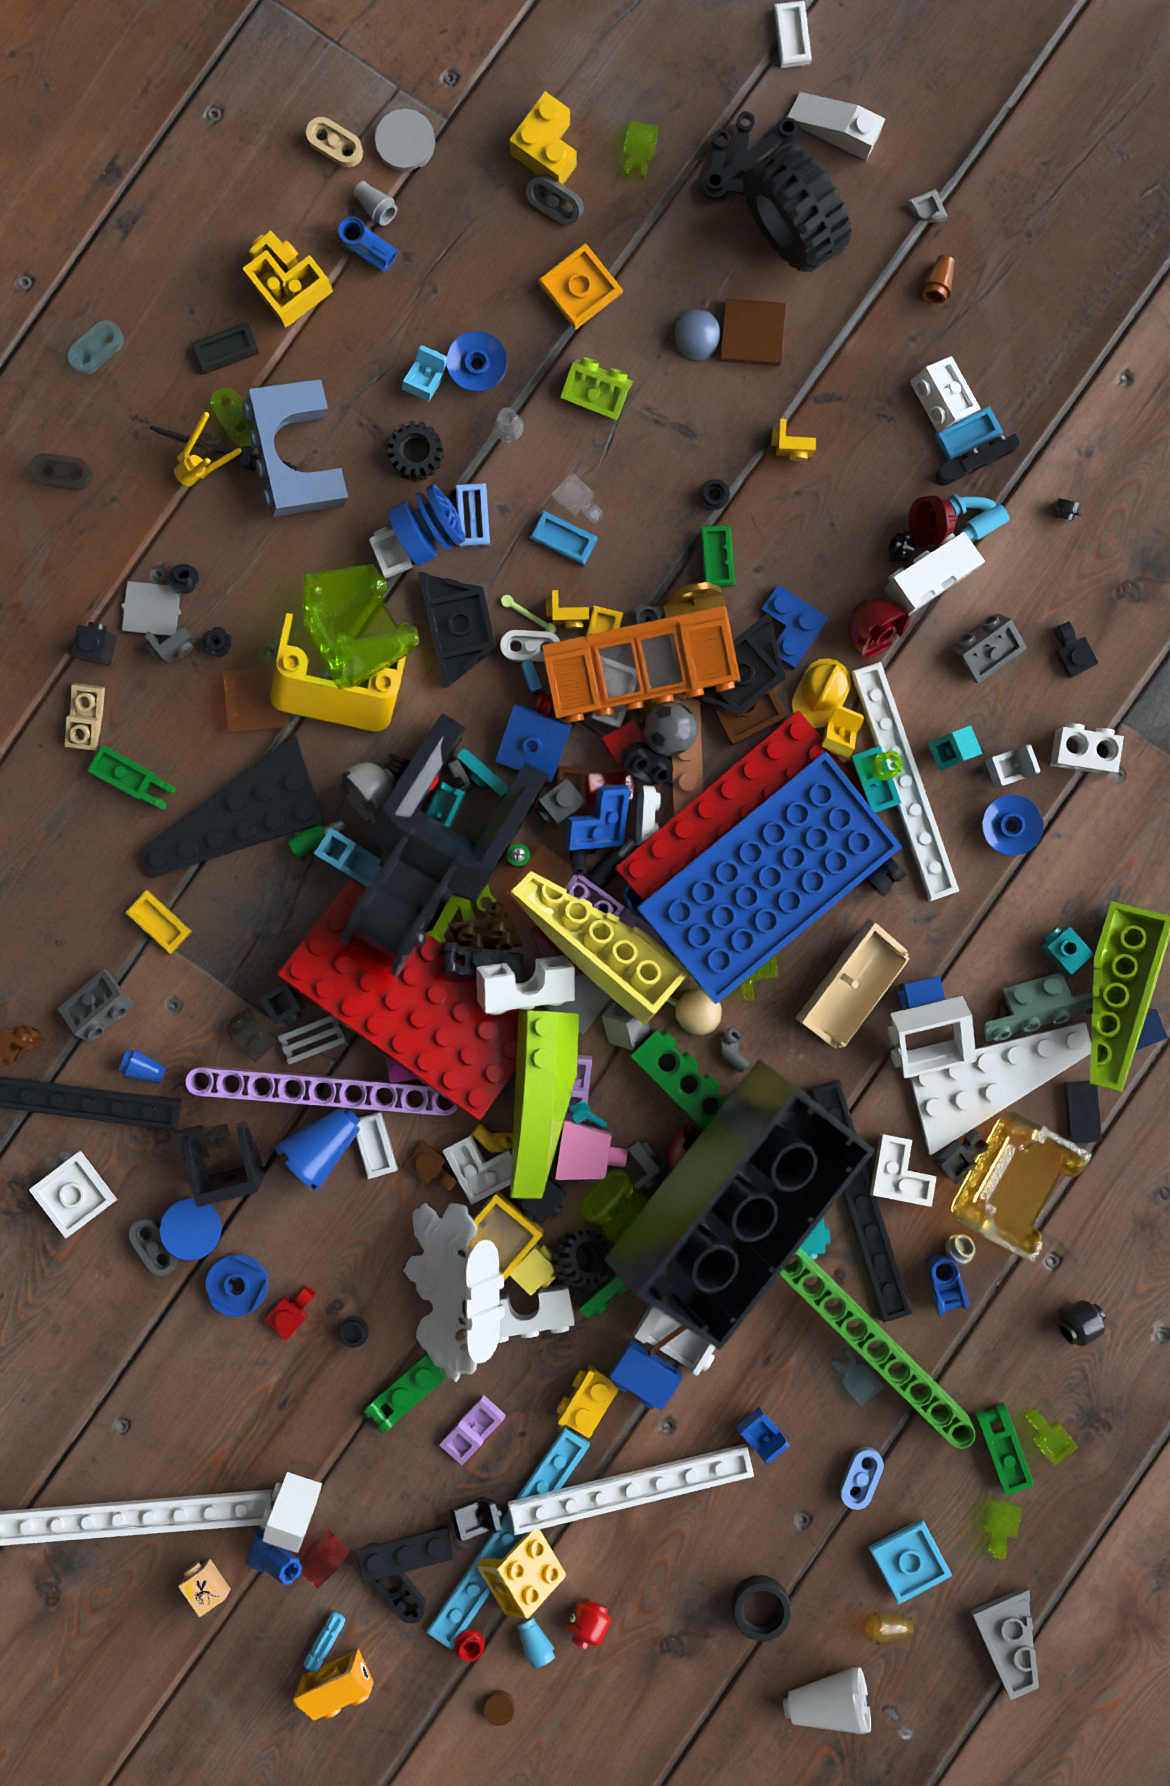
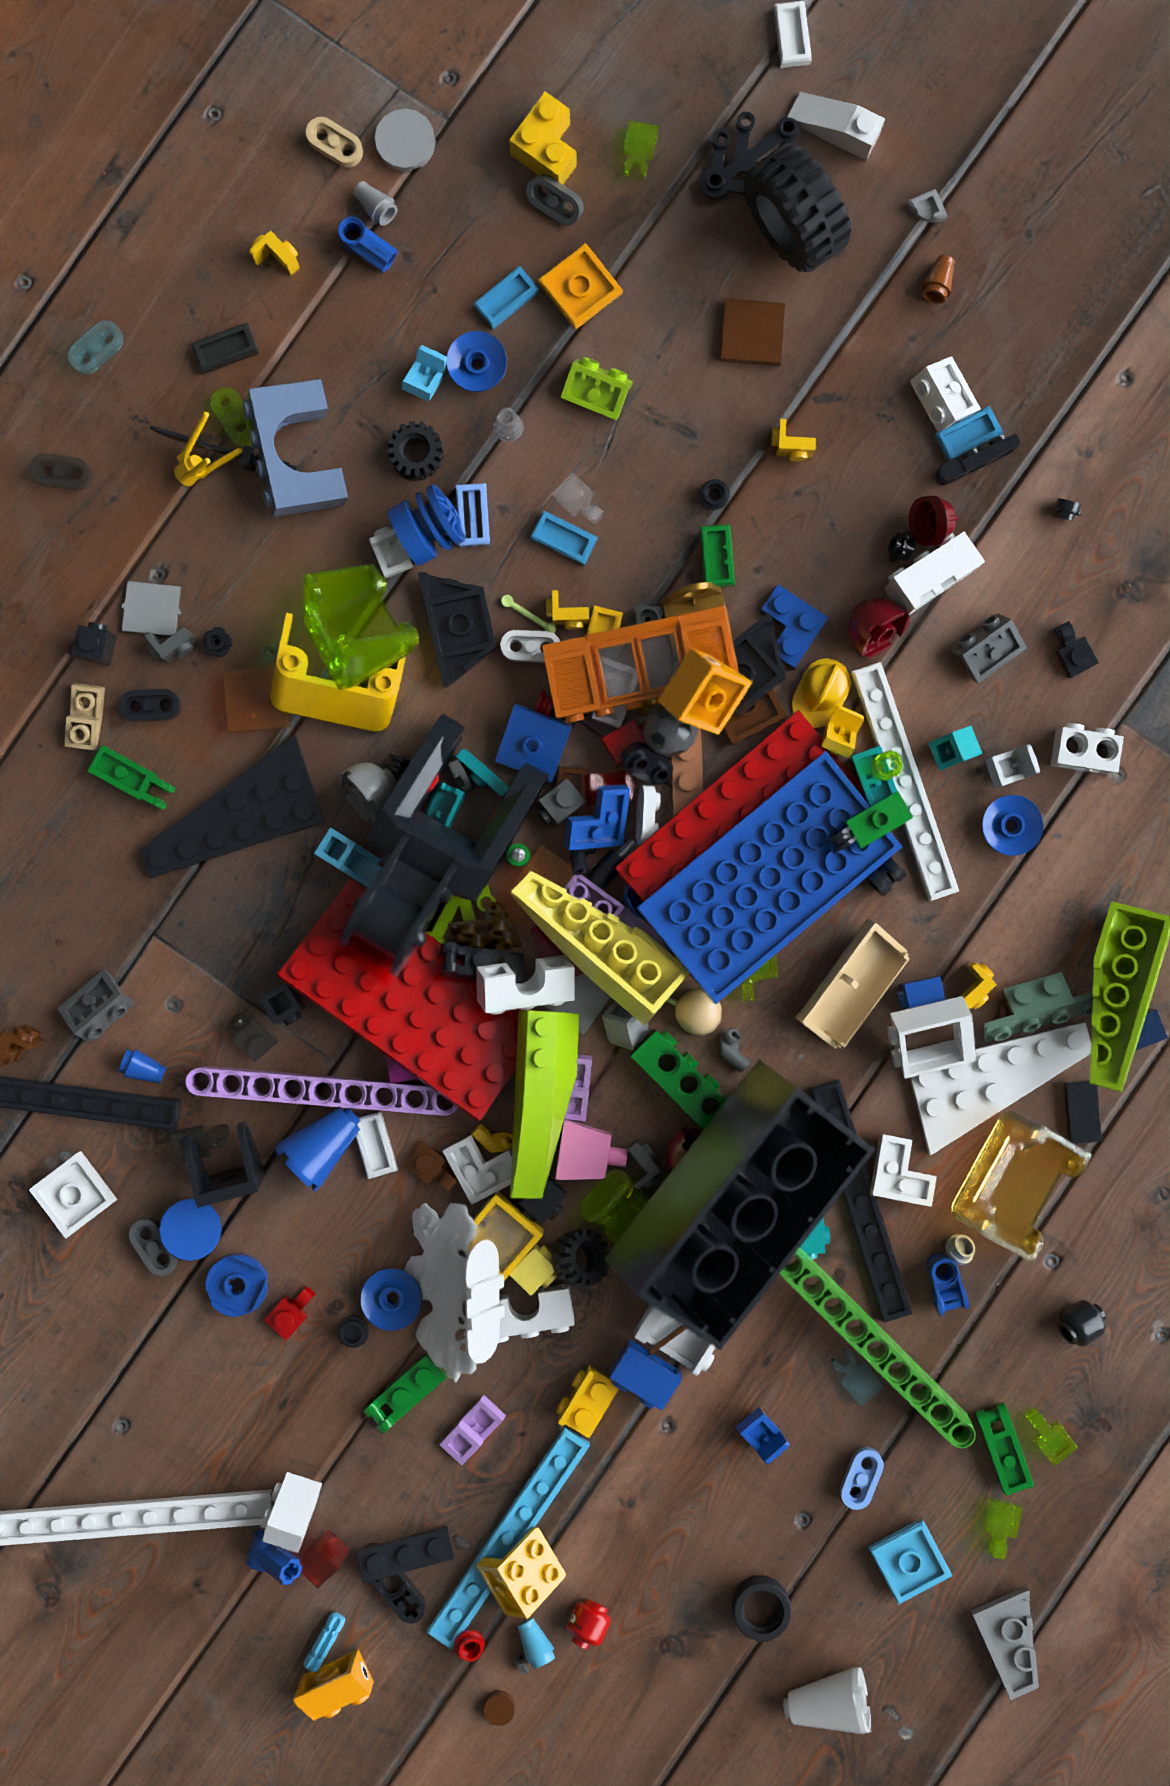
yellow tile [125,890,192,954] -> none
black plate [168,564,199,594] -> none
light nougat brick [179,1559,231,1618] -> none
yellow brick [242,250,333,328] -> none
light grey tile [278,1016,347,1065] -> none
green piece [288,819,346,859] -> none
black bracket [450,1496,502,1541] -> none
white tile [508,1444,754,1535] -> none
dark azure tile [520,659,543,695] -> none
teal hand [569,1100,607,1129] -> none
green plate [579,1272,630,1319] -> none
sand blue hair [675,309,720,361] -> none
clear yellow cone [866,1612,914,1645] -> none
black plate [934,1129,990,1185] -> none
medium azure plant [947,493,1009,540] -> none
teal brick [1040,926,1094,975] -> none
none -> black plate [118,689,182,722]
none -> blue dish [361,1268,422,1331]
none -> dark azure tile [473,266,539,330]
none -> flat silver piece [514,1650,529,1675]
none -> light orange slope [658,648,752,735]
none -> black bush [825,825,857,854]
none -> green plate [844,791,913,849]
none -> yellow bracket [959,962,997,1010]

